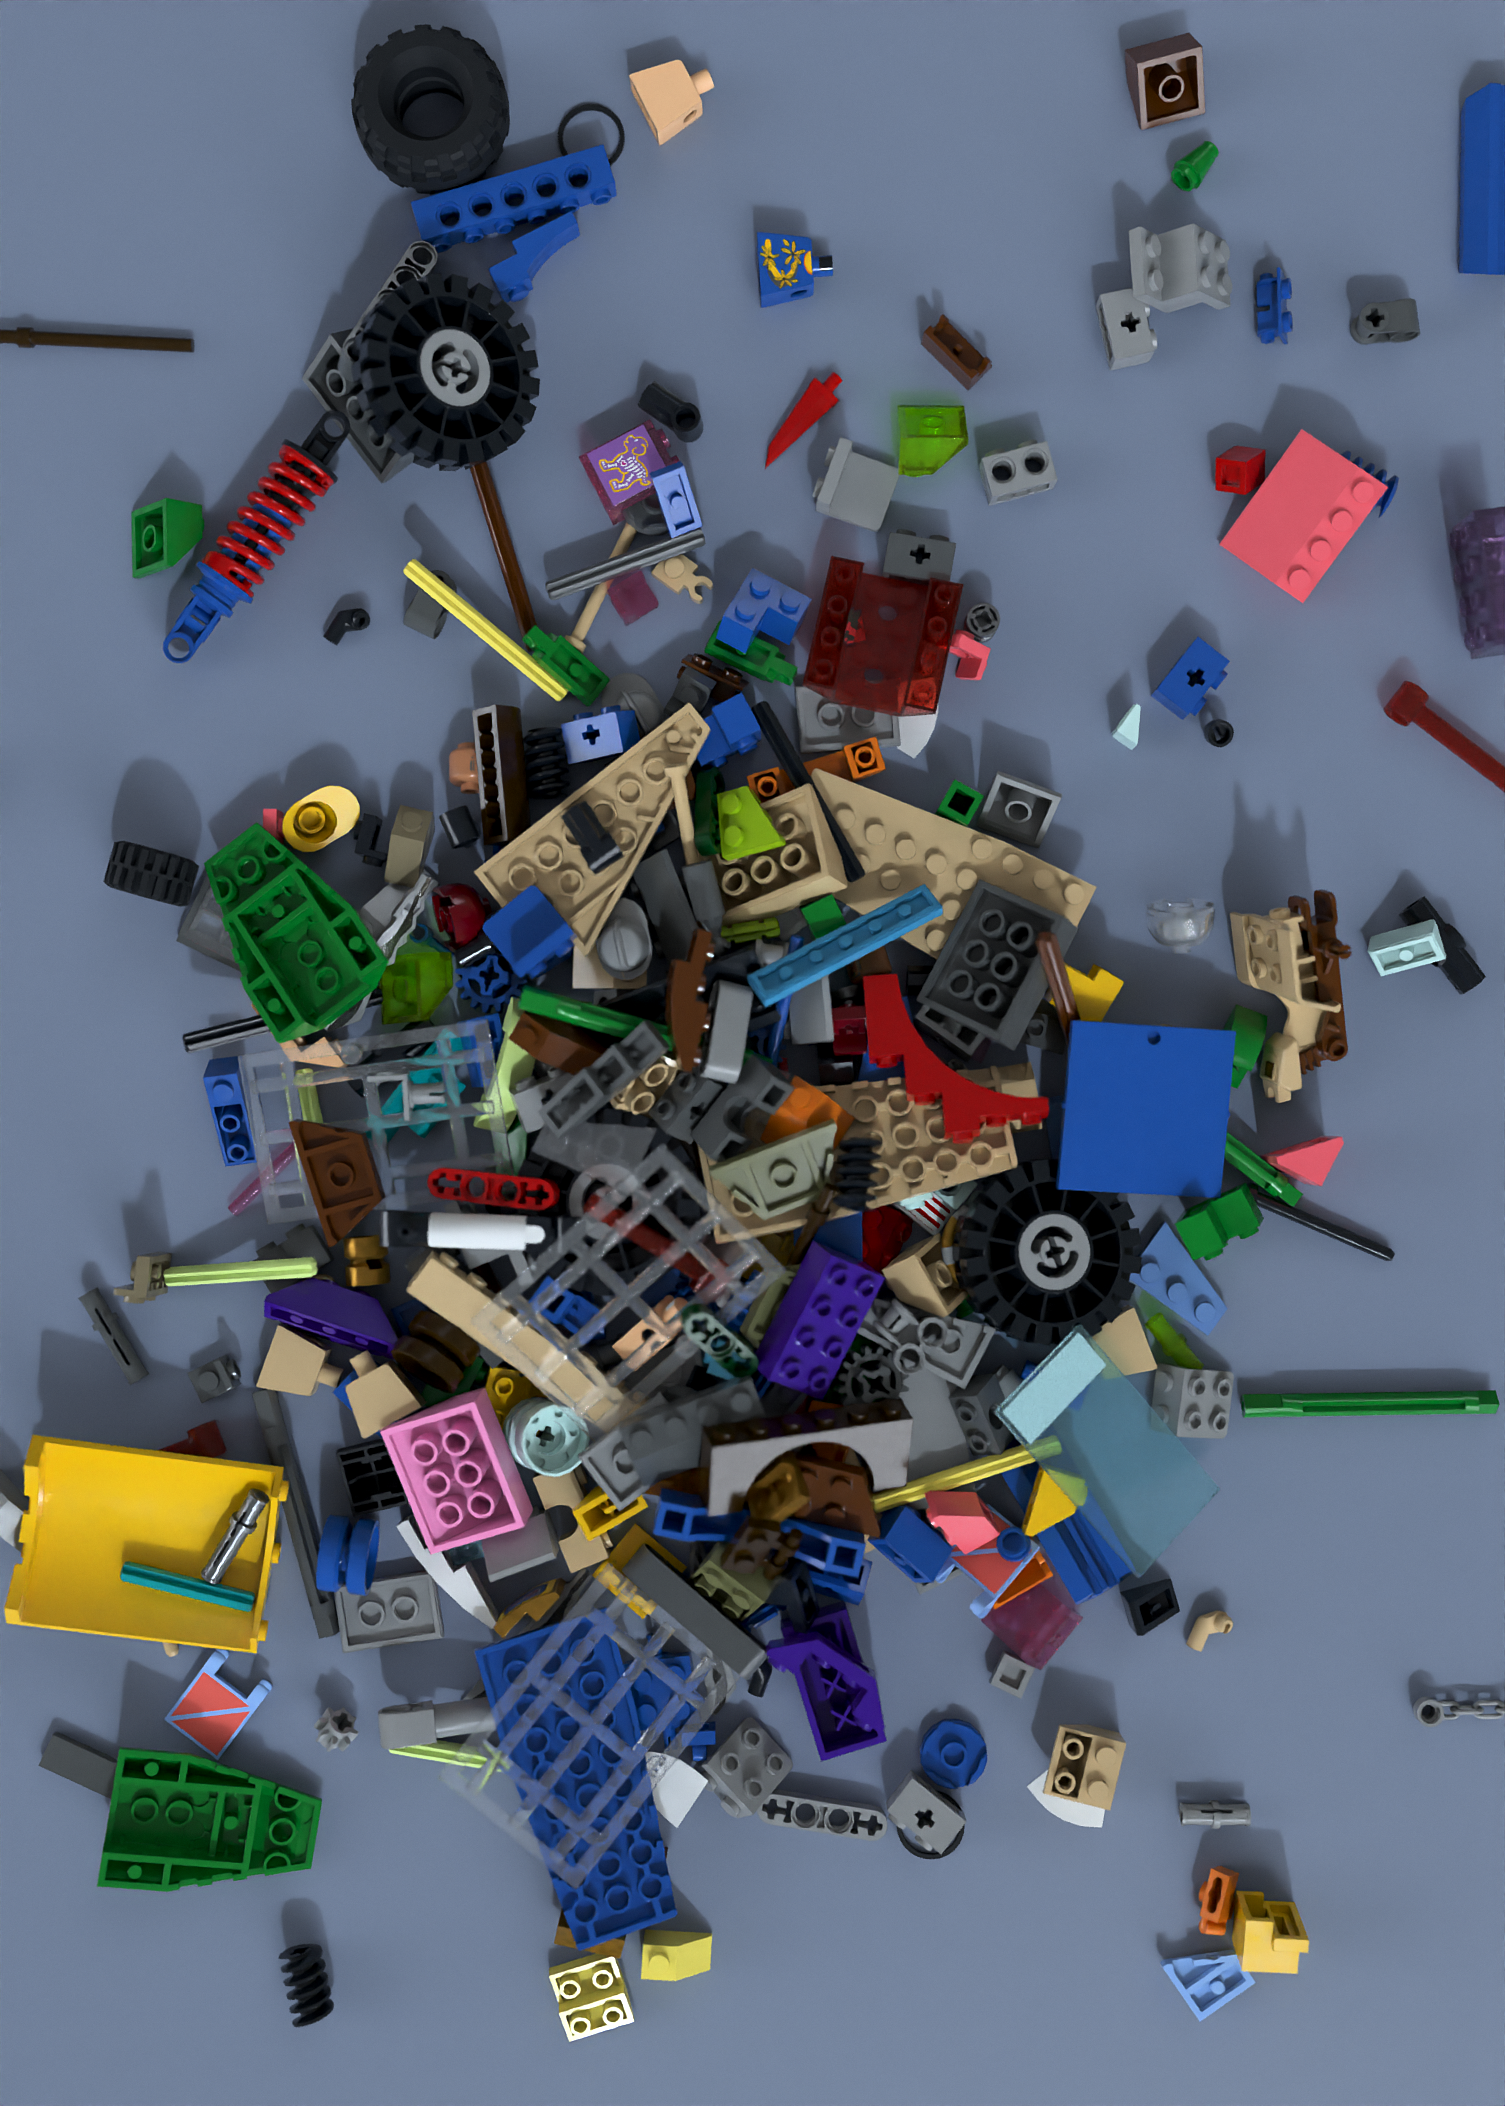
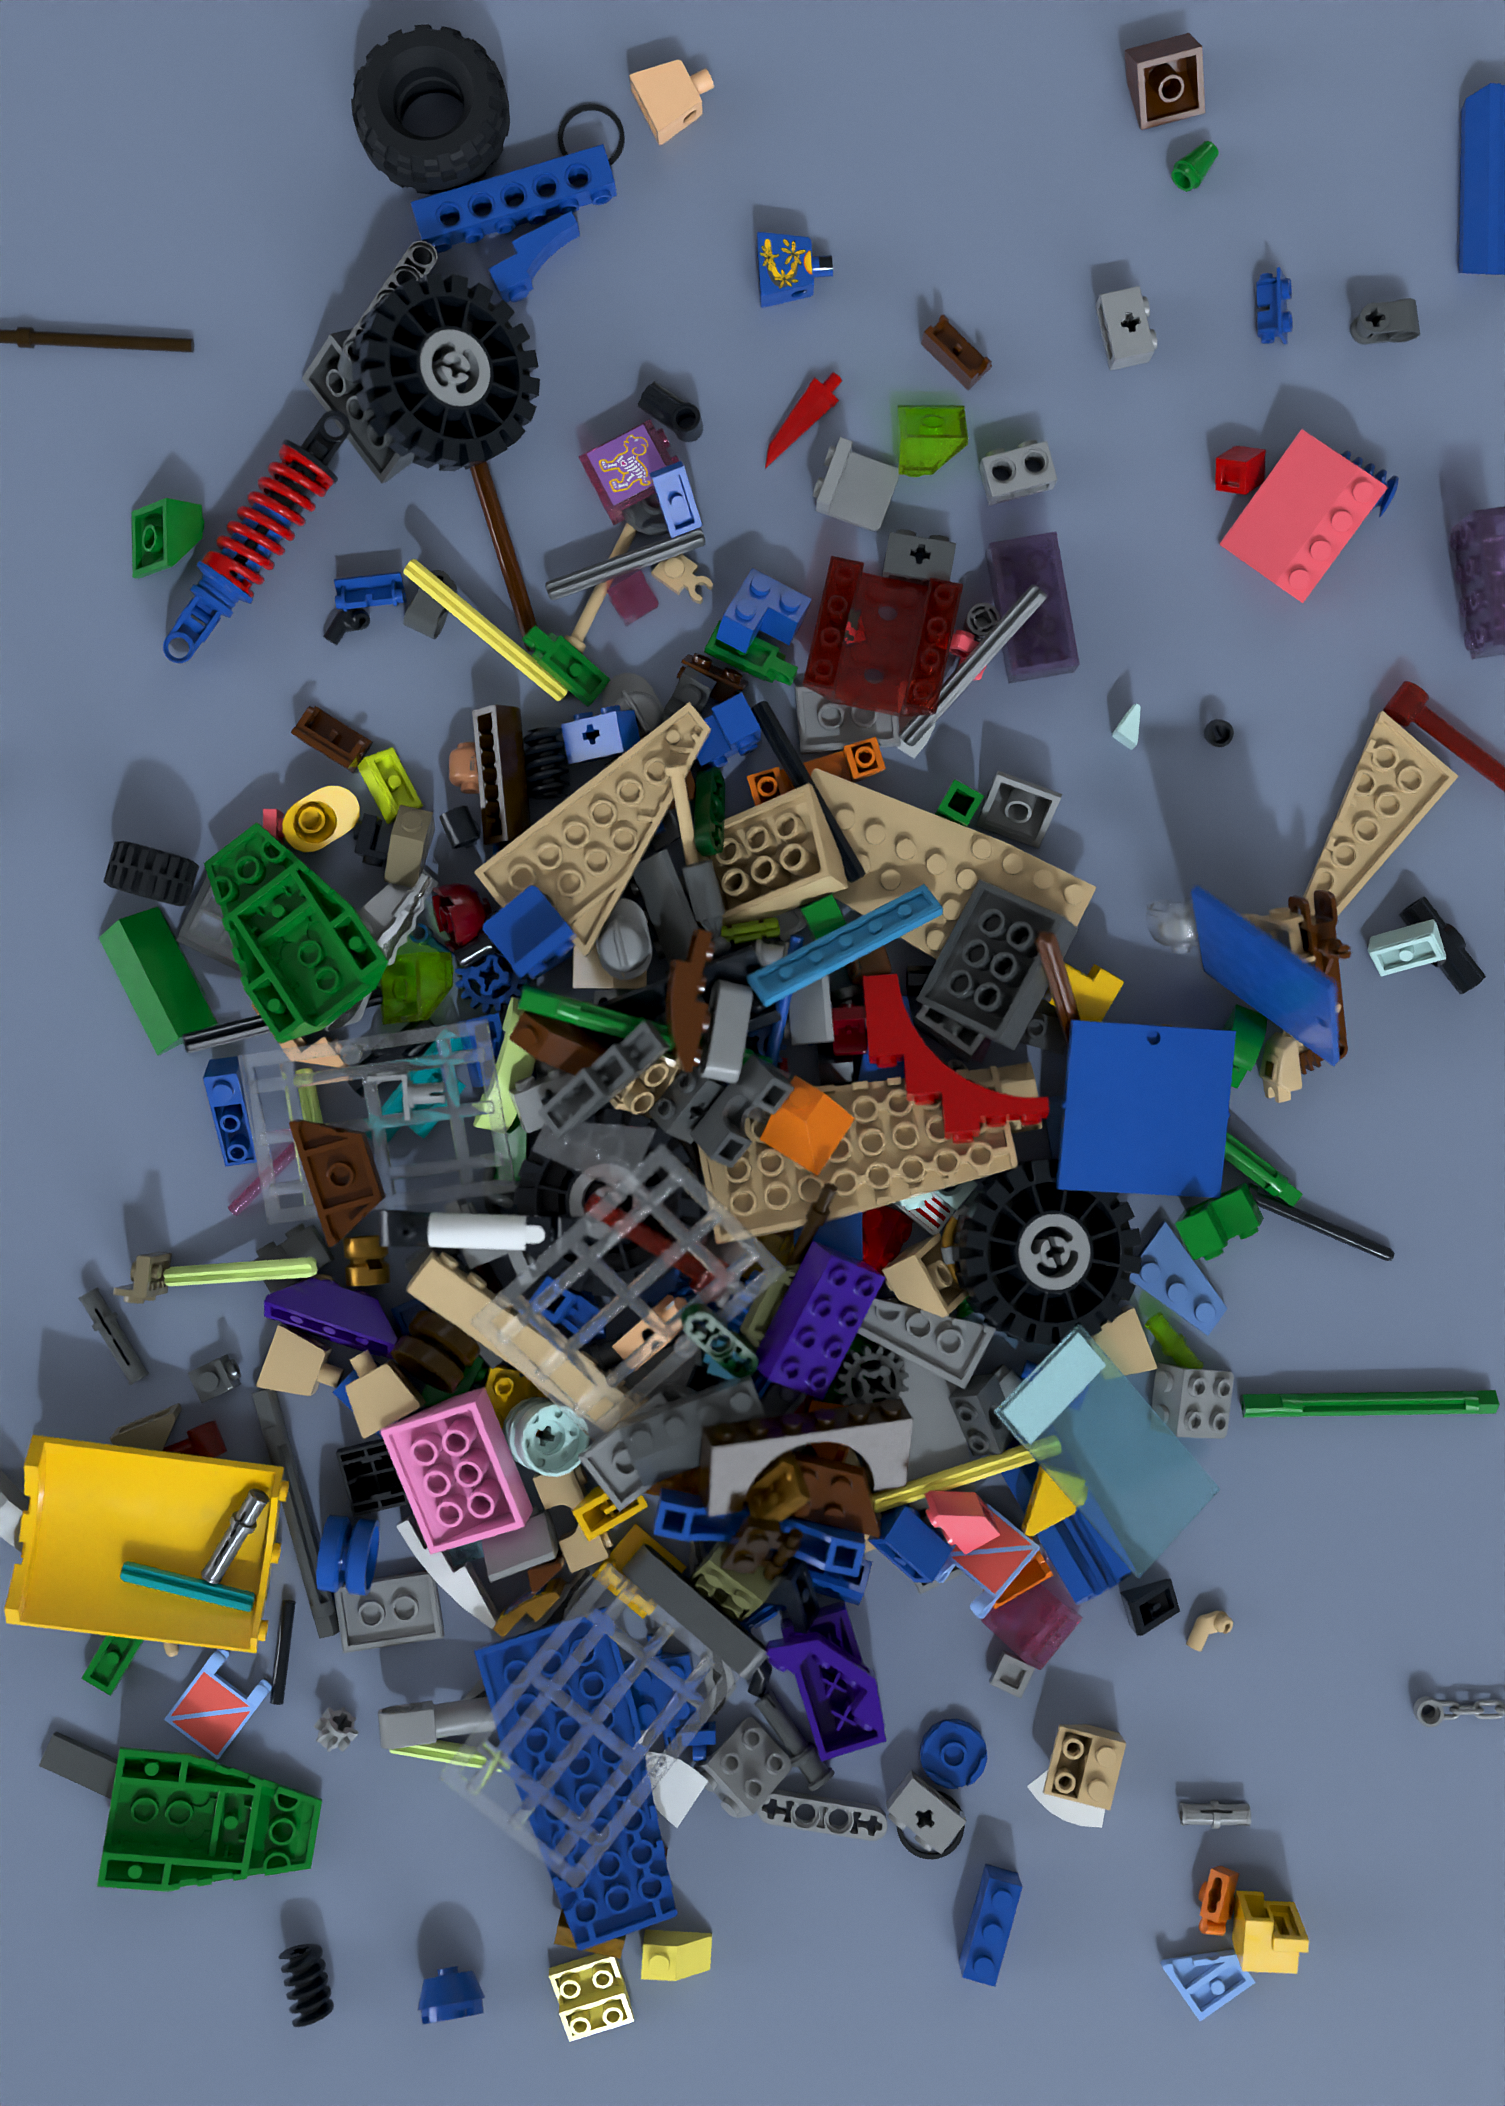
red beam [427,1167,560,1211] -> none
black piece [561,801,624,875] -> none
olive wing [708,1118,837,1220] -> none
lime wing [717,786,786,861] -> none
black piece [833,1137,883,1212] -> none
light grey piece [872,1298,949,1375] -> none
blue plate [996,1527,1031,1562] -> none
light grey bracket [1129,223,1232,313] -> none
blue brick [1151,637,1230,720] -> none
coral slope [1260,1136,1344,1186] -> none
none -> green hinge [81,1635,145,1696]
none -> green slope [99,906,218,1056]
none -> dark tan slope [110,1403,182,1451]
none -> black bar [270,1600,296,1705]
none -> reddish brown hinge [291,706,373,773]
none -> blue hinge [334,572,407,612]
none -> neon yellow slope [358,747,423,824]
none -> blue cone [417,1966,486,2025]
none -> reddish brown slope [527,1549,565,1595]
none -> dark grey pin [754,1691,835,1791]
none -> dark grey axle [899,584,1047,746]
none -> blue brick [959,1864,1023,1987]
none -> clear purple brick [985,531,1080,684]
none -> blue piece [1191,885,1339,1067]
none -> tan wing [1303,711,1459,916]

